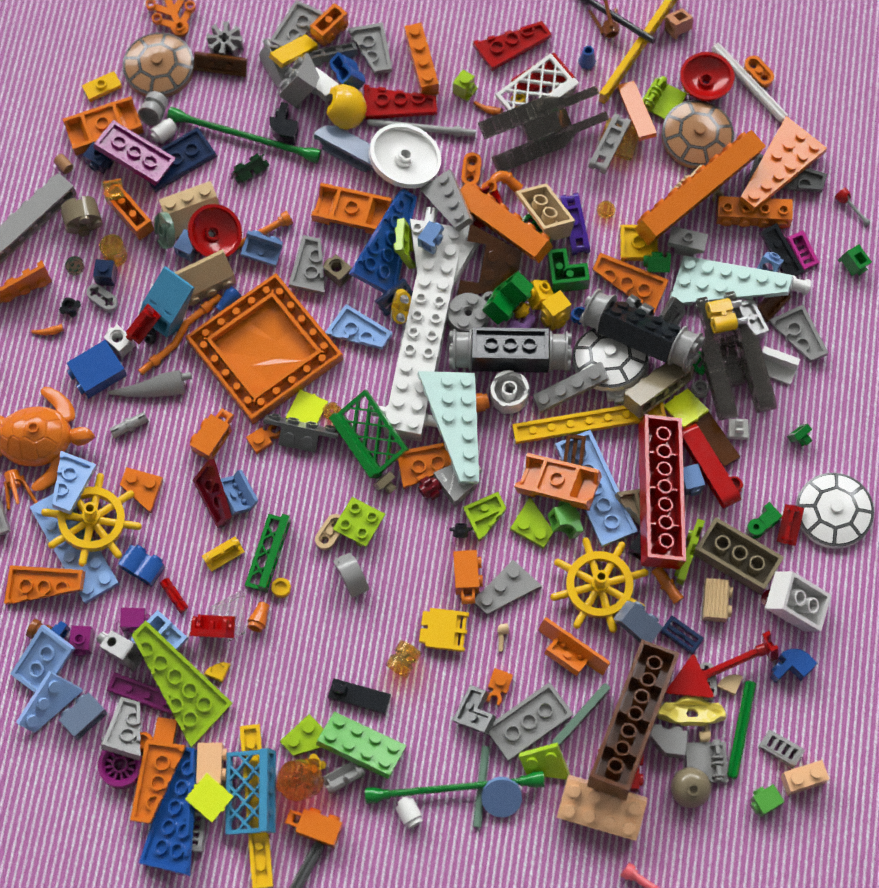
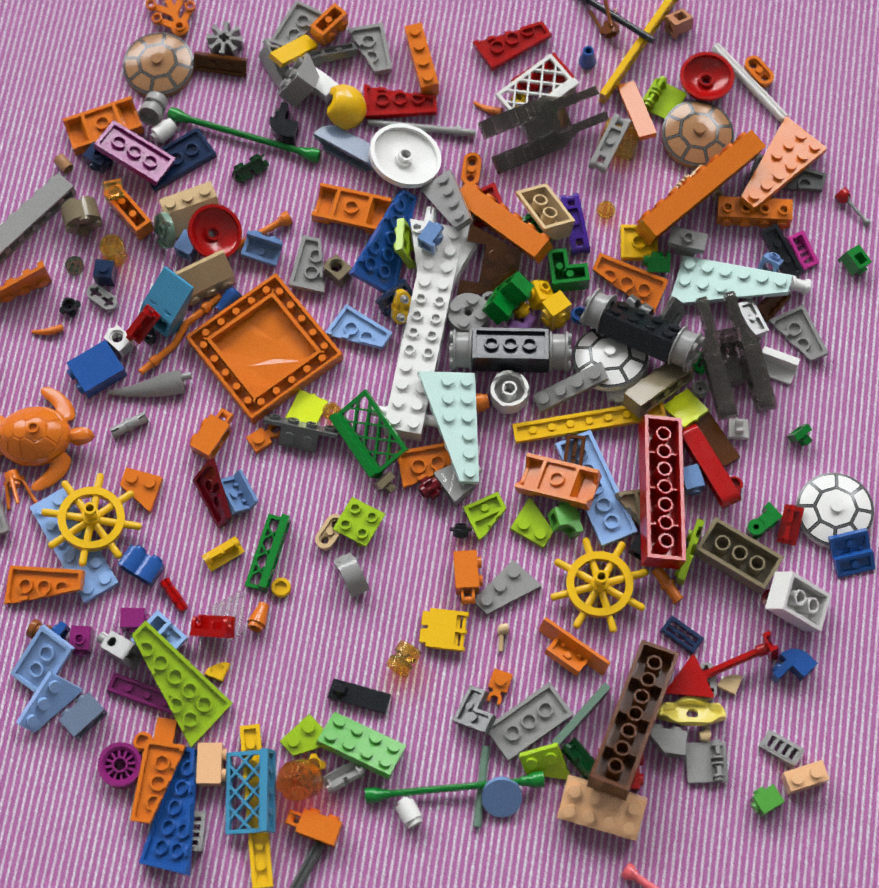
light blue wing [52,451,96,515] -> none
yellow plate [82,71,122,102] -> none
light grey wing [101,697,141,760] -> none
neon yellow piece [185,773,234,823] -> none
blue brick [330,52,366,90] -> none
lime brick [453,69,478,102] -> none
orange piece [481,171,523,194] -> none
sand blue brick [613,601,663,643] -> none
dark tan cylinder [670,767,711,808] -> none
tan brick [702,578,733,623] -> none
yellow piece [705,298,748,334] -> none
green axle [727,681,756,779] -> none
none -> dark green hinge [561,737,595,780]
none -> blue slope [828,528,876,578]

